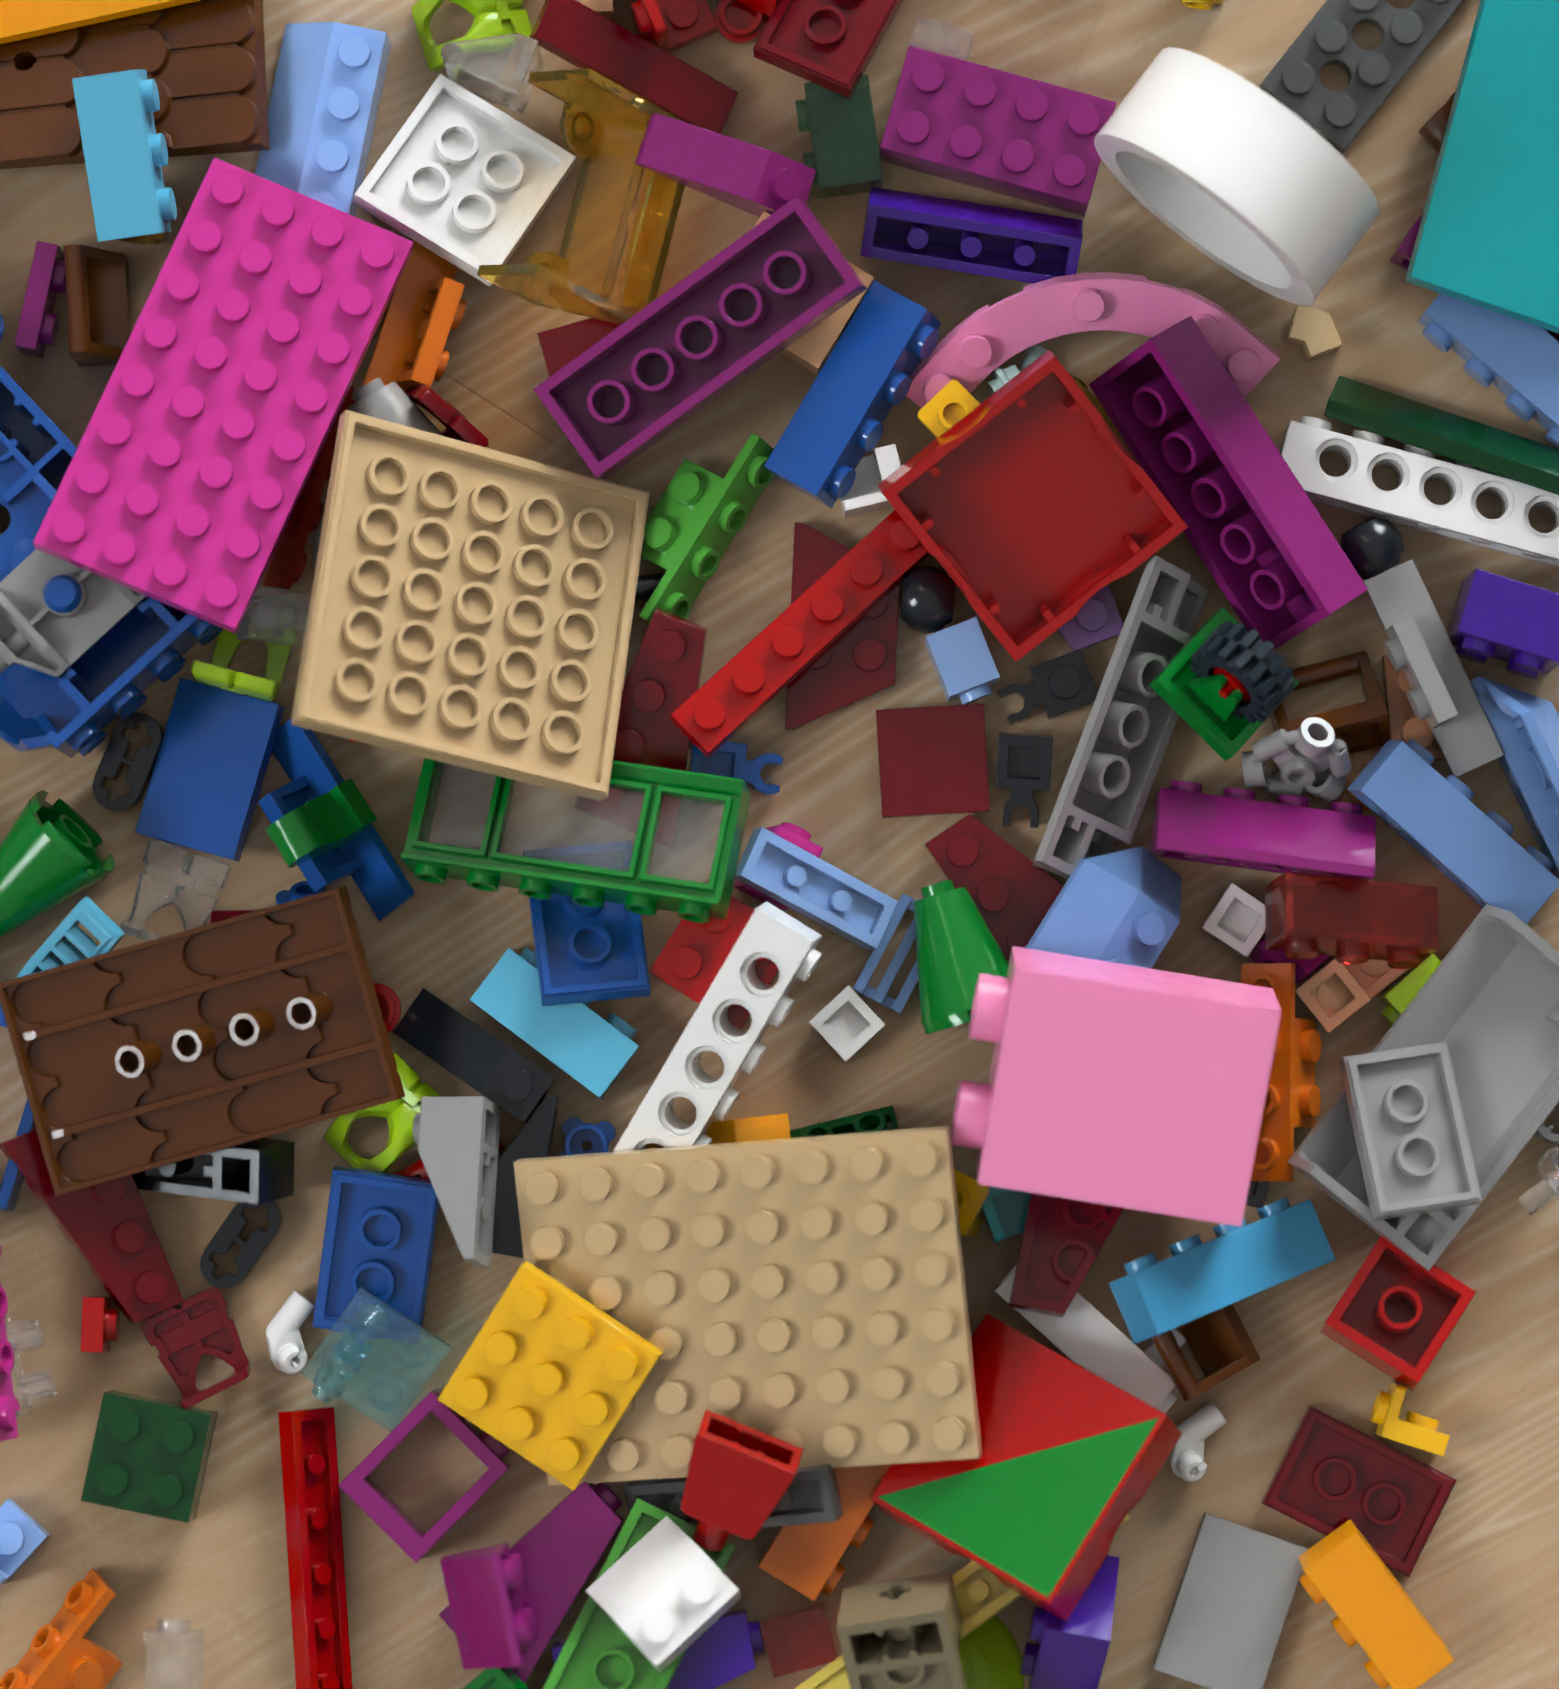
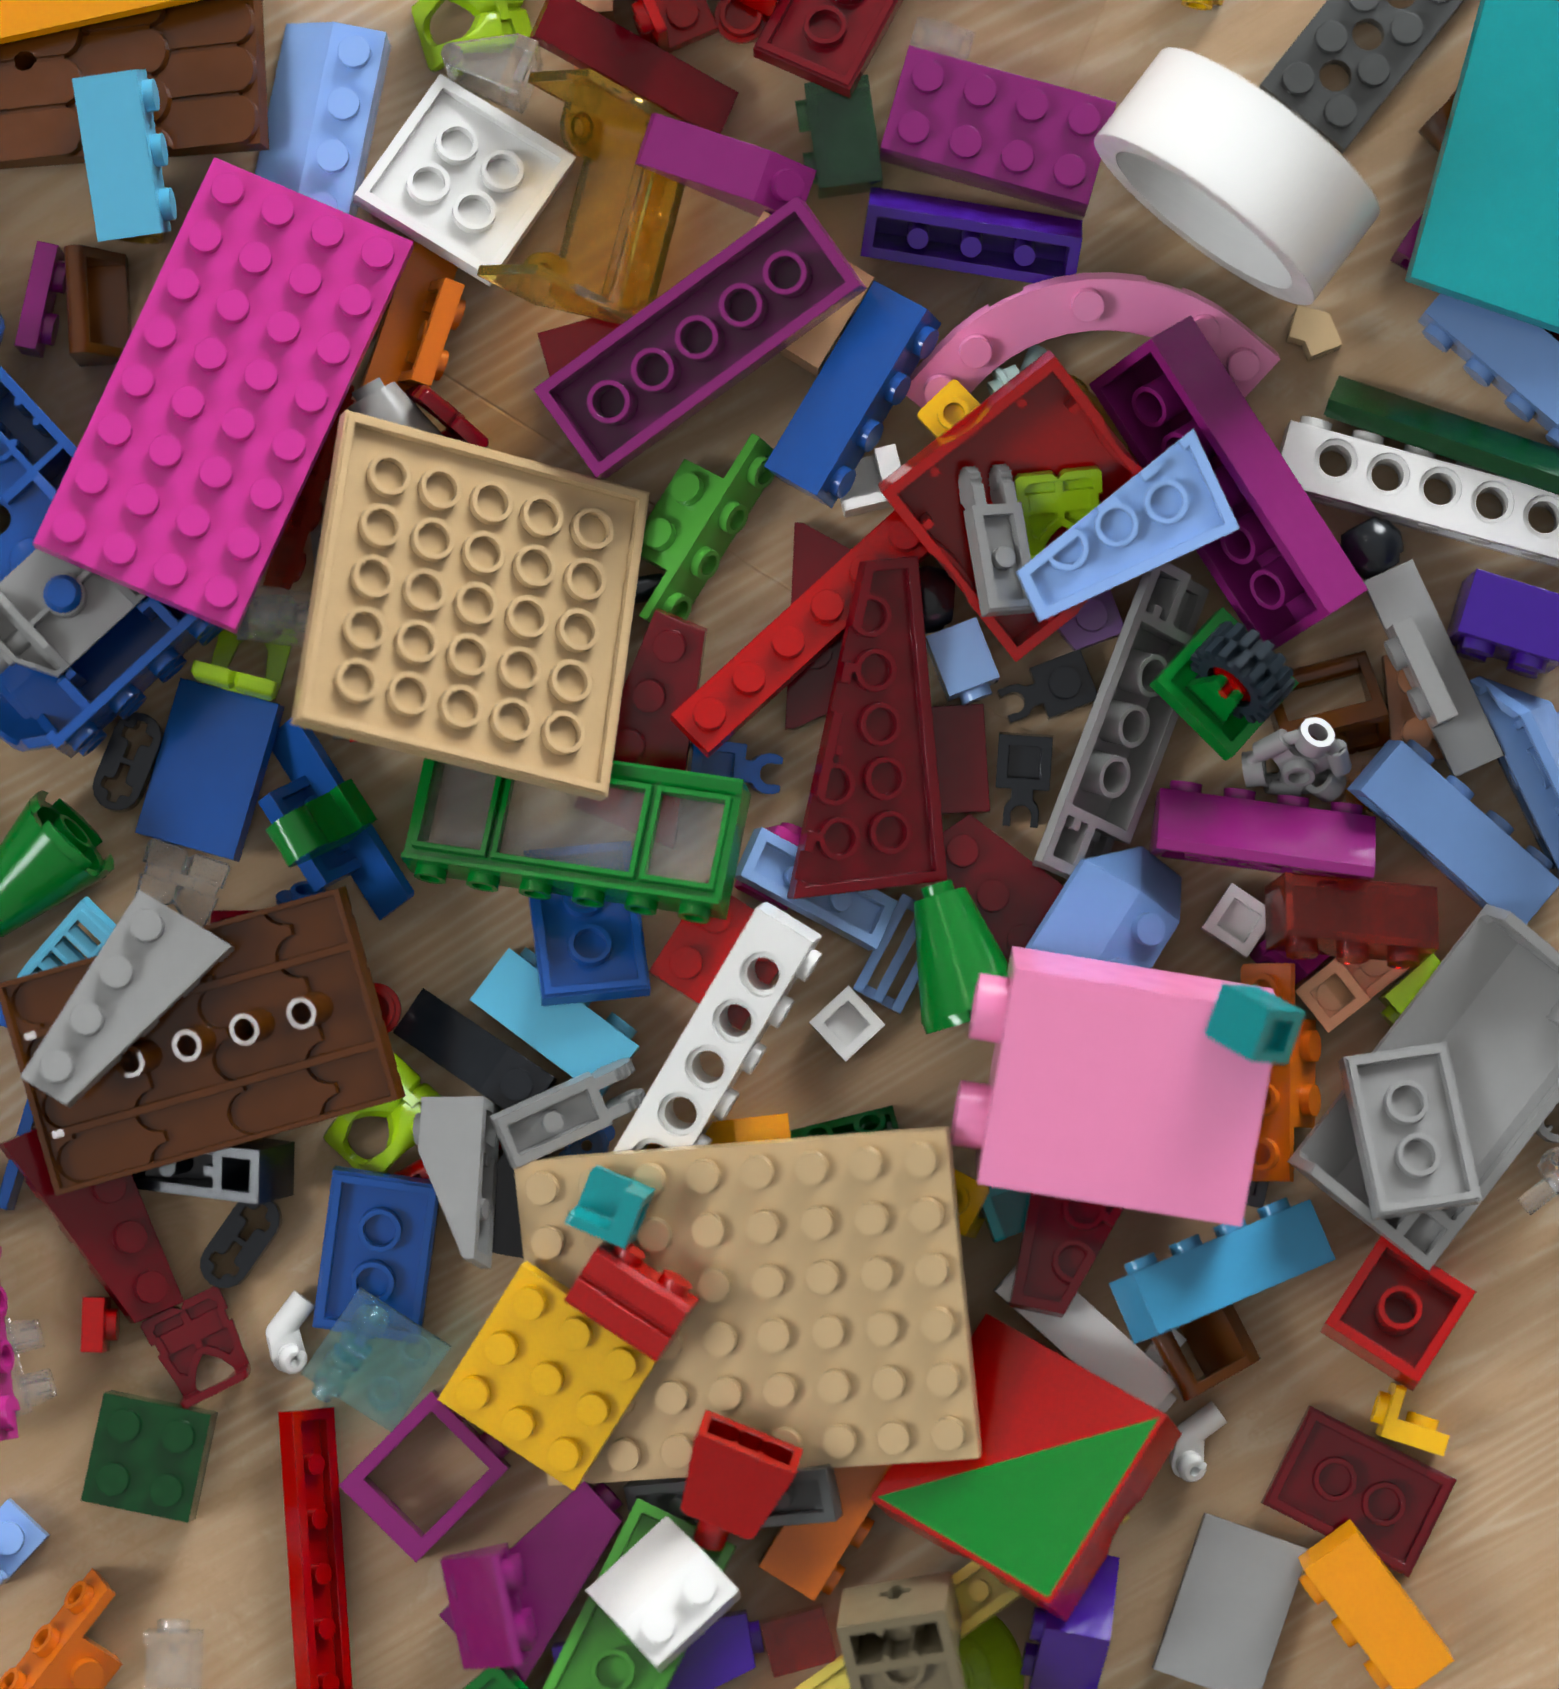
none -> light grey wing [20,890,235,1108]
none -> light grey hinge [489,1058,646,1169]
none -> red brick [564,1241,699,1362]
none -> teal panel [565,1165,656,1249]
none -> dark red wing [787,556,947,899]
none -> light grey hinge [957,464,1033,617]
none -> lime piece [1014,465,1102,559]
none -> light blue wing [1016,429,1240,622]
none -> teal panel [1205,983,1306,1064]

